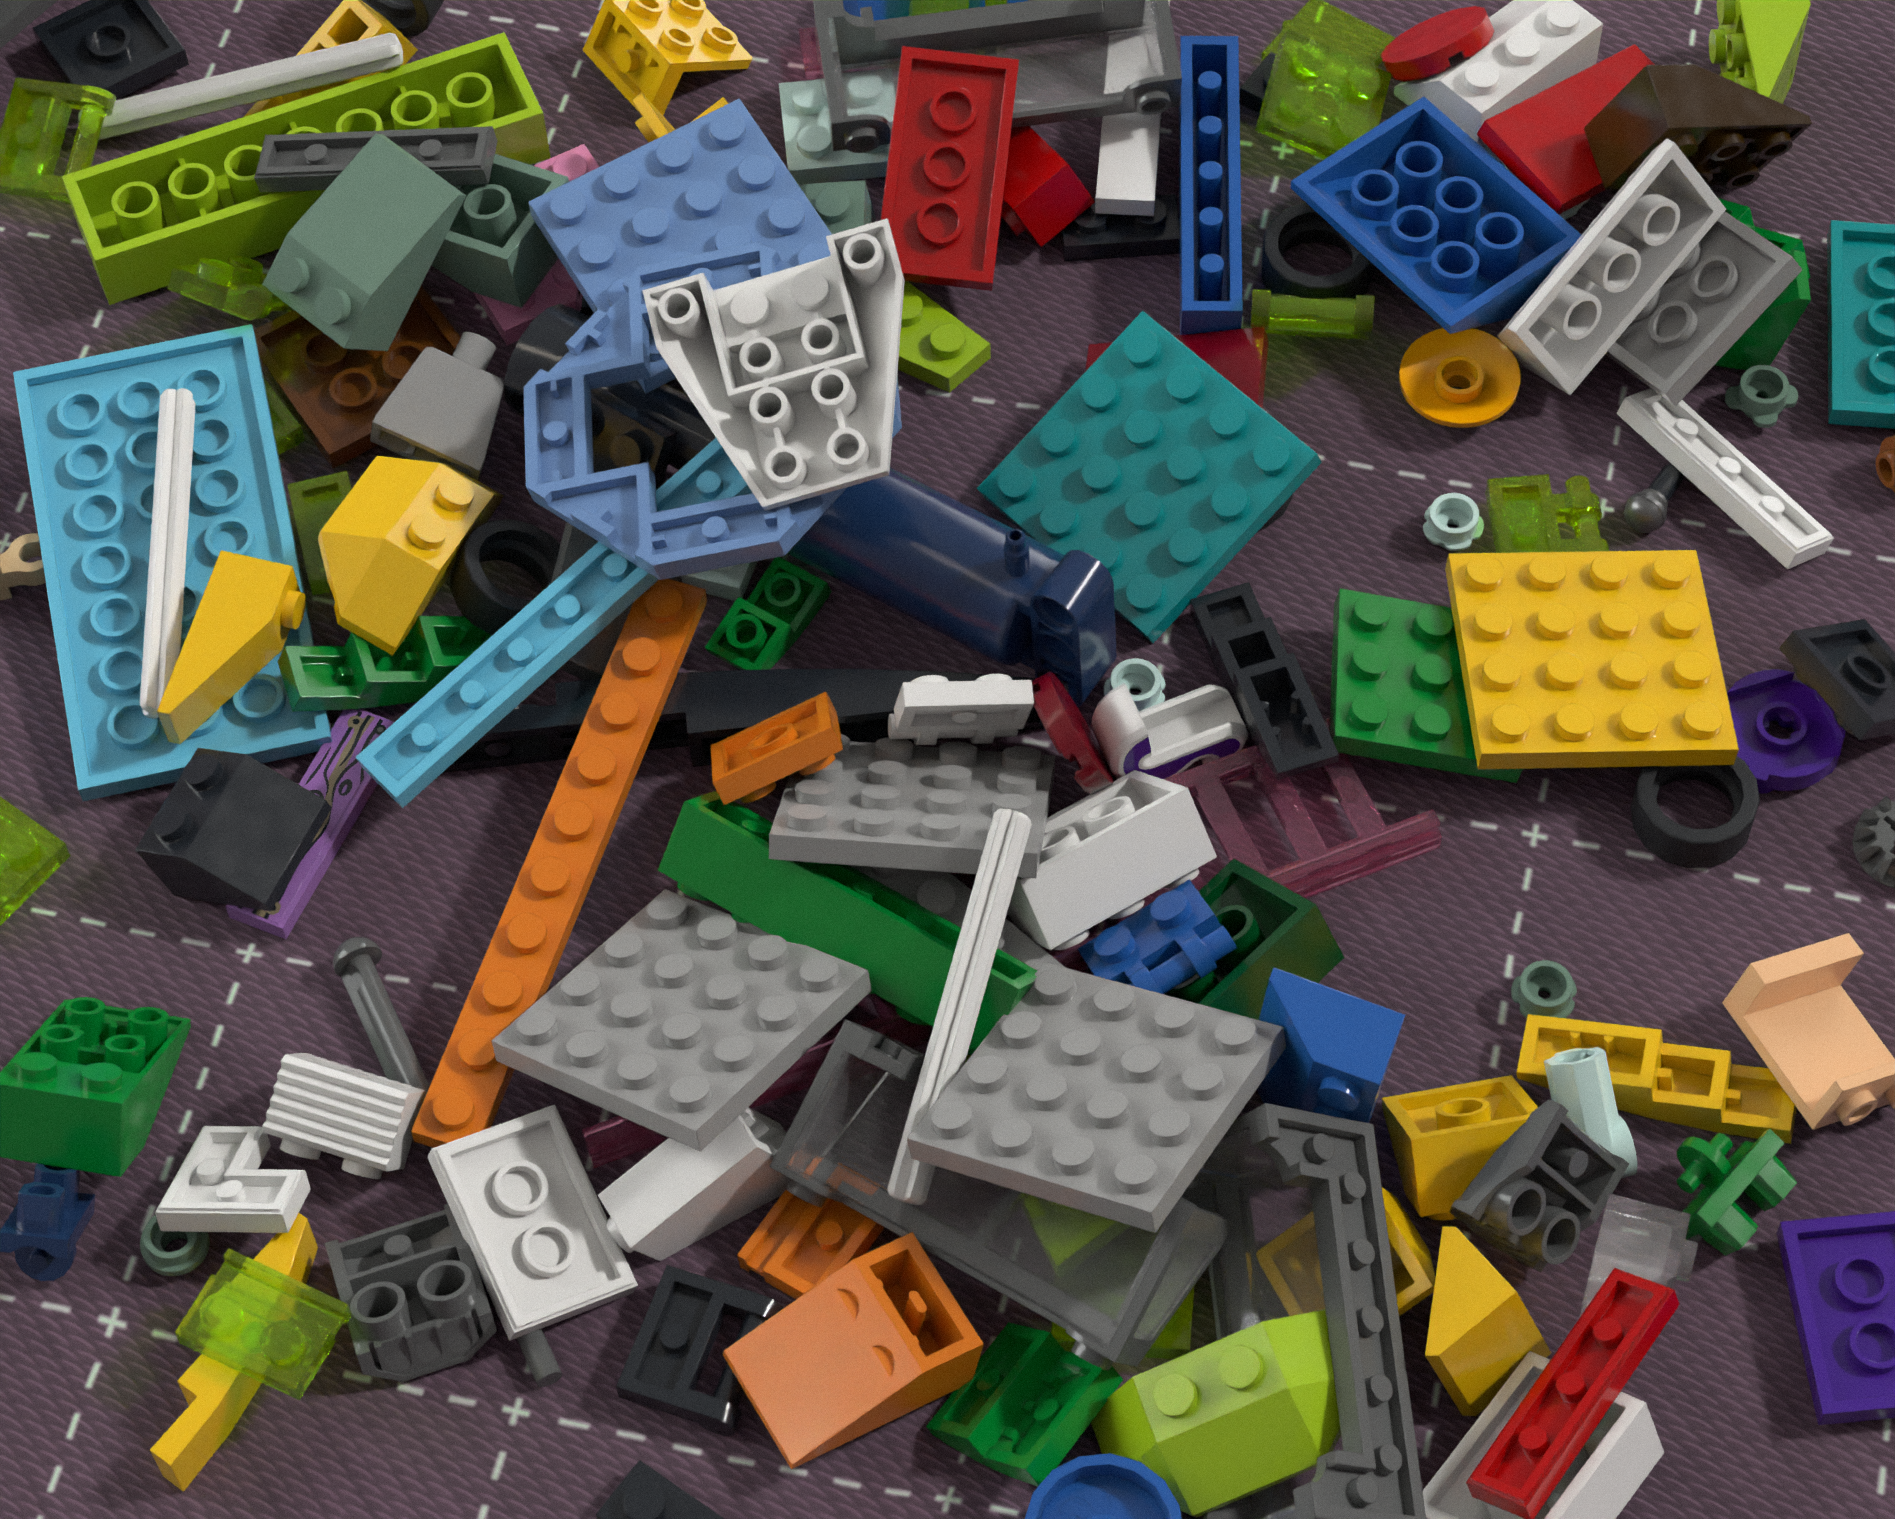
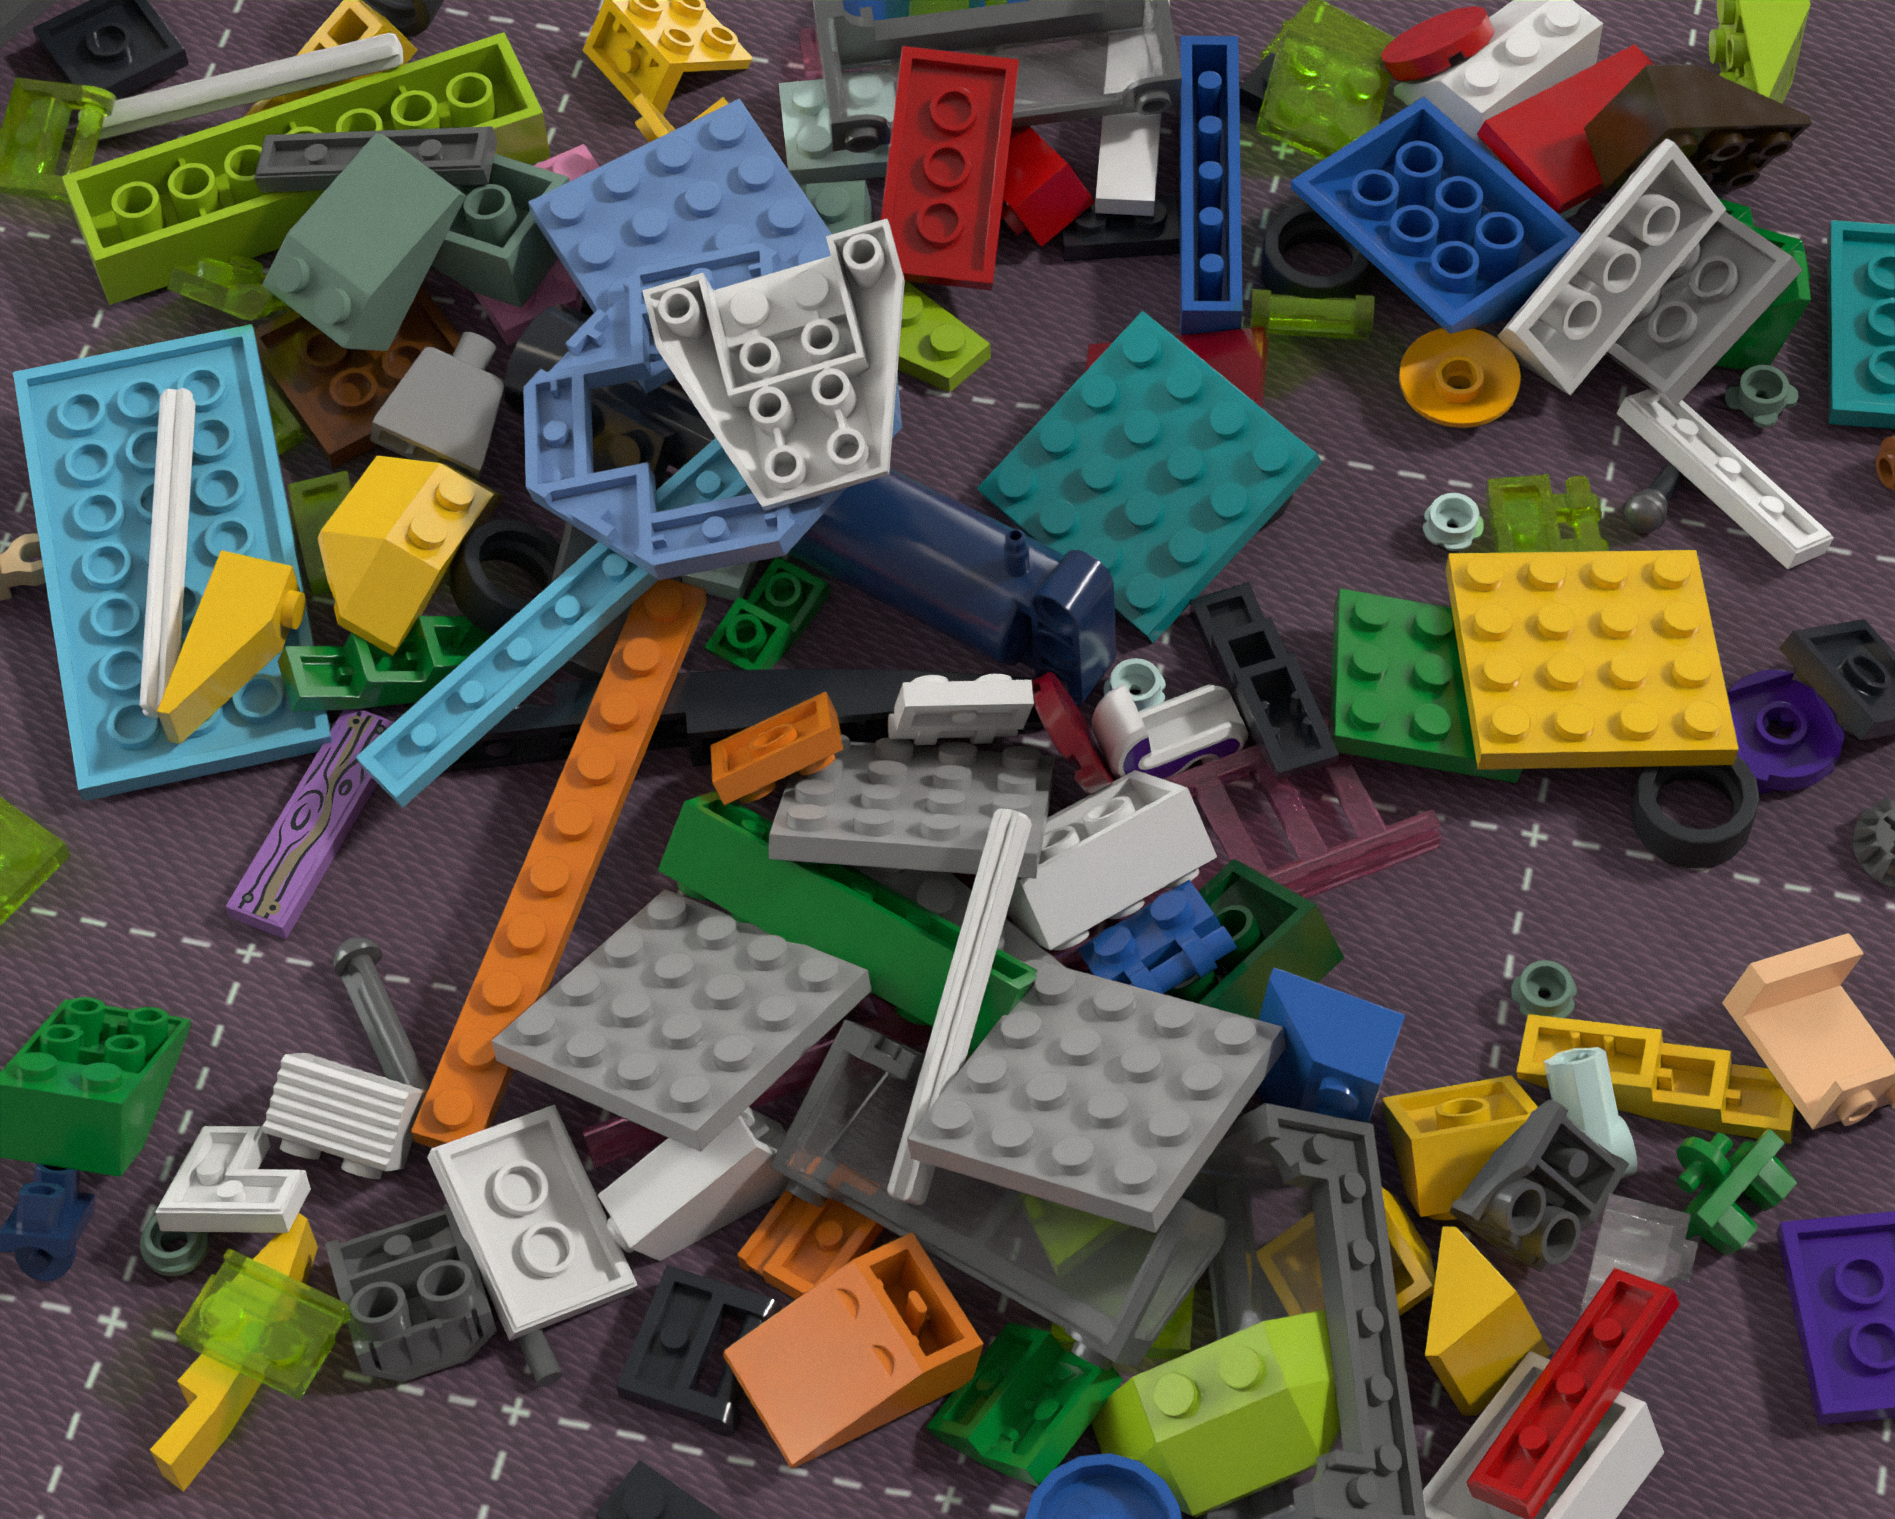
black slope [135,748,332,912] -> none

